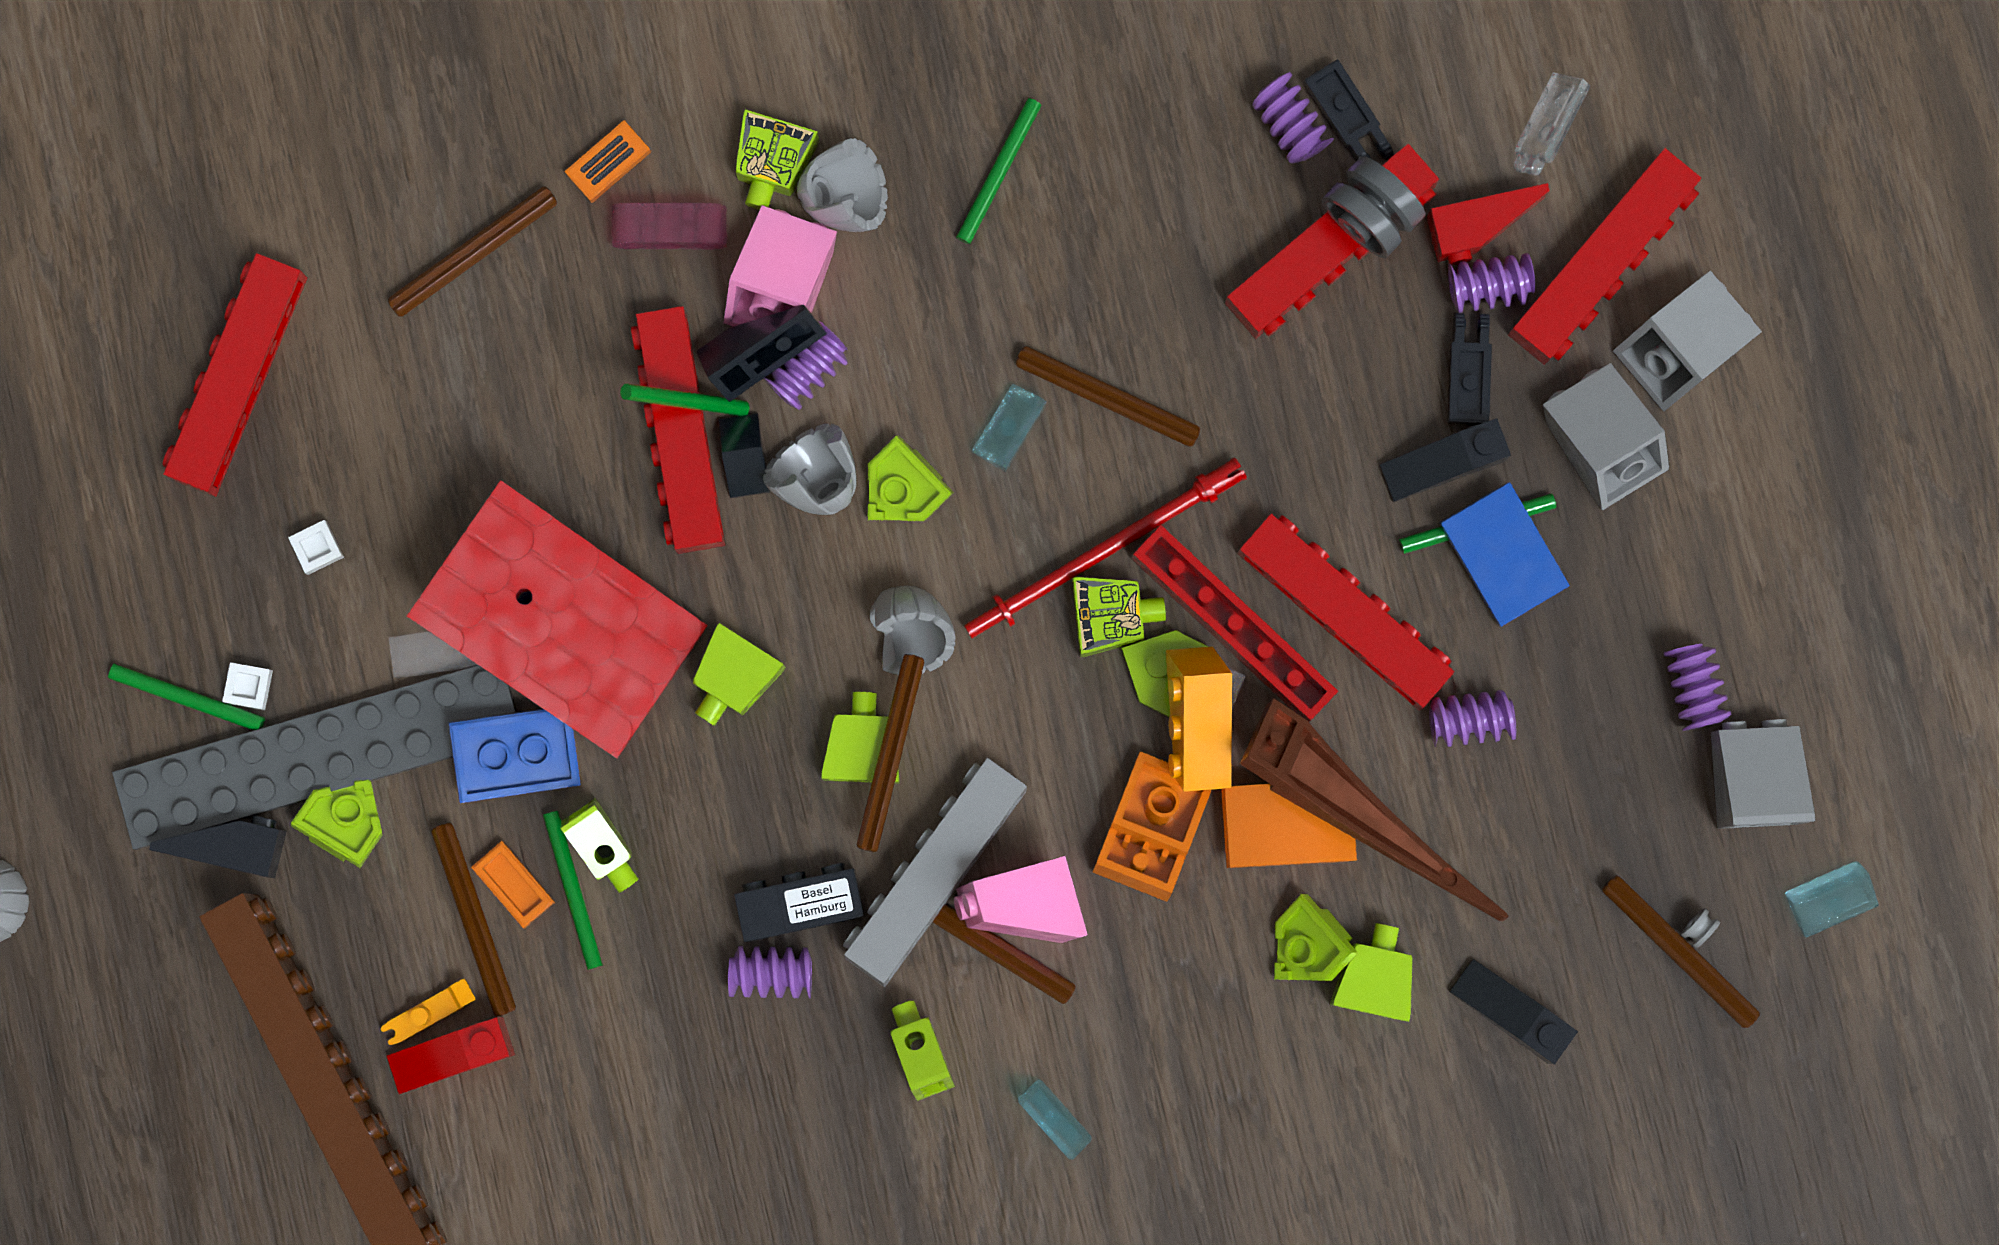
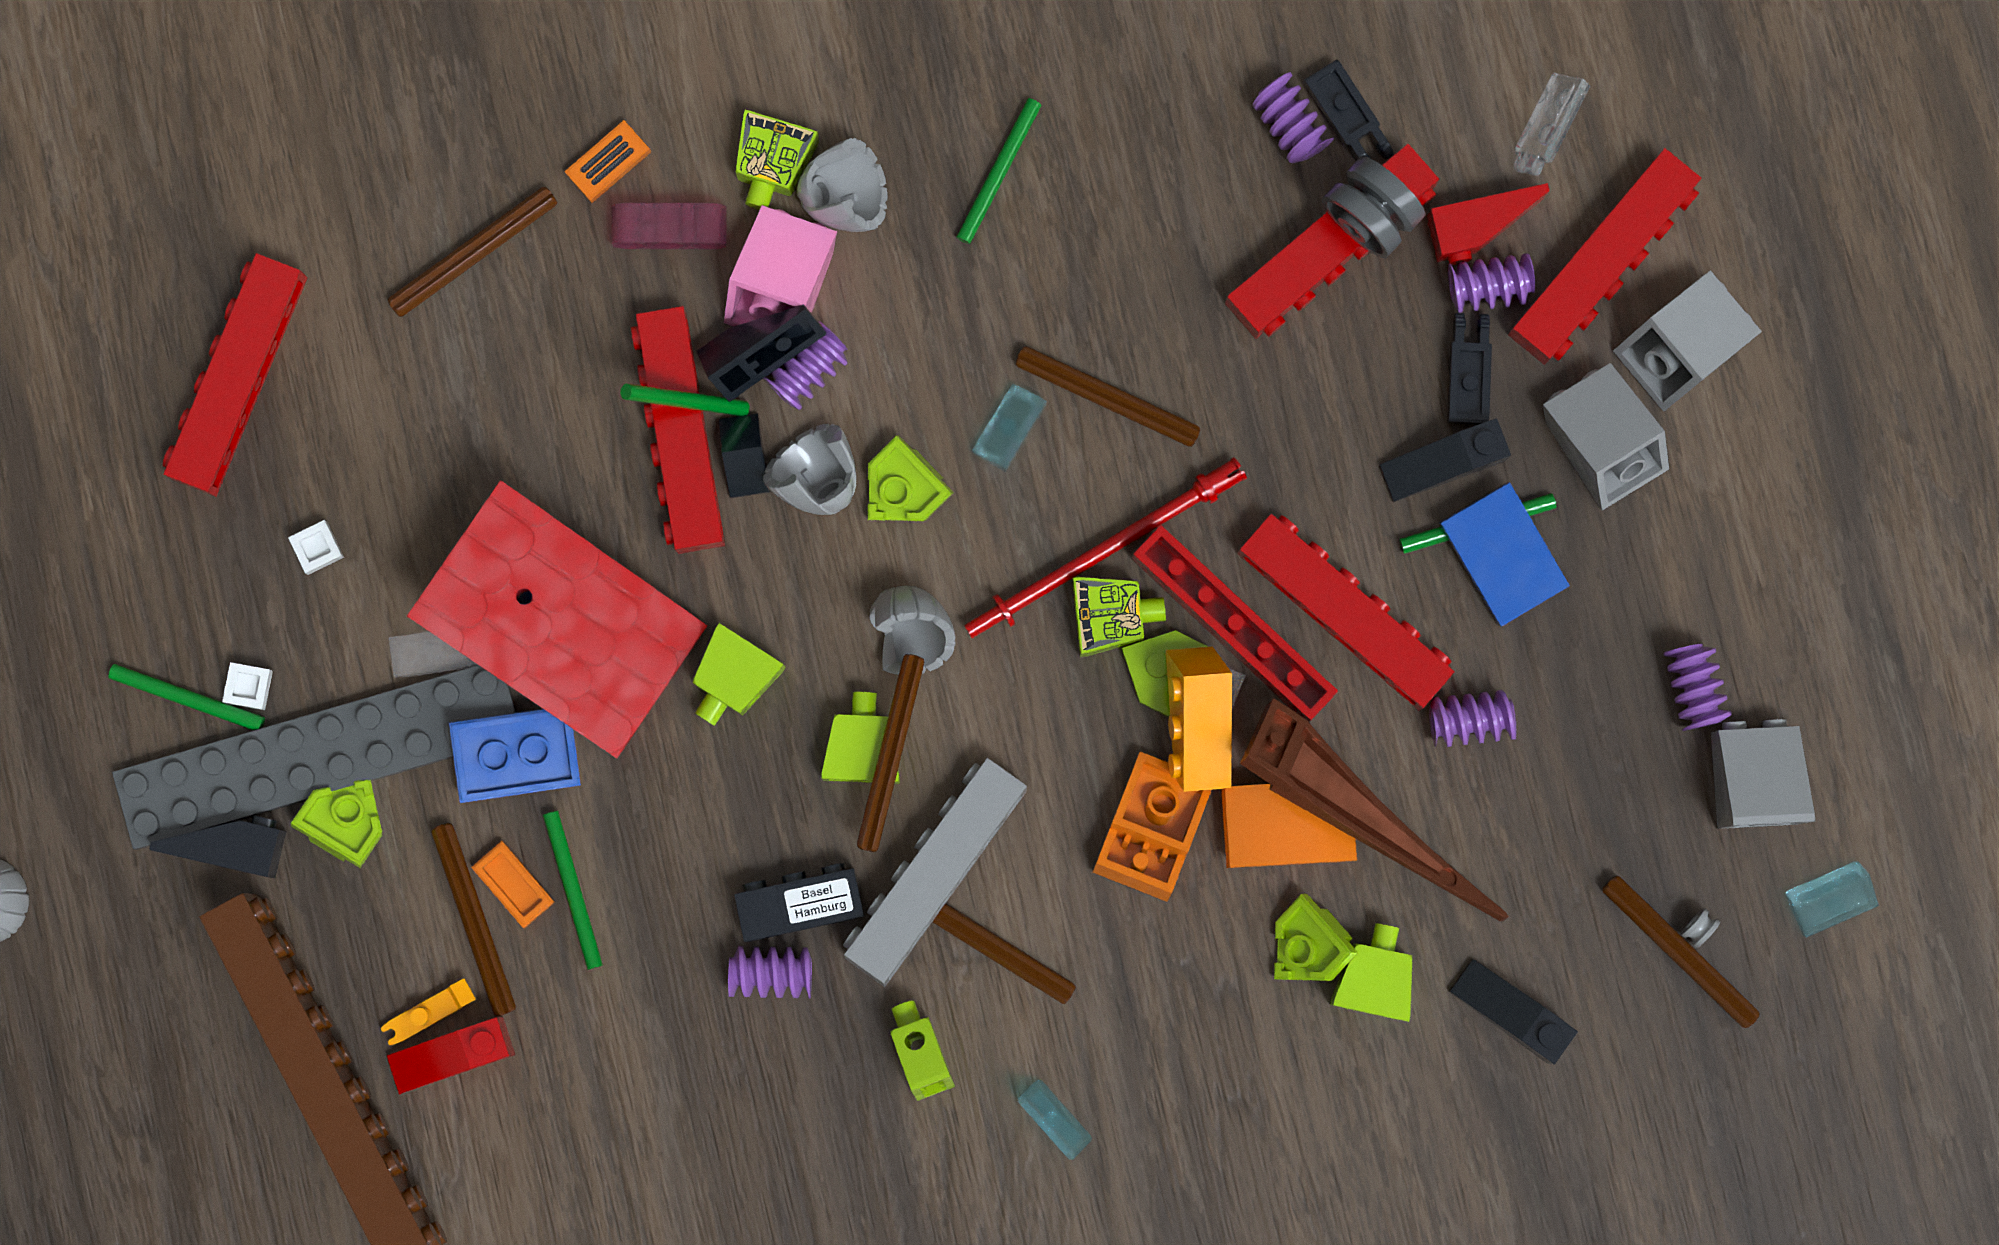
torso [560,798,639,893] -> none
bright pink slope [954,856,1088,943] -> none

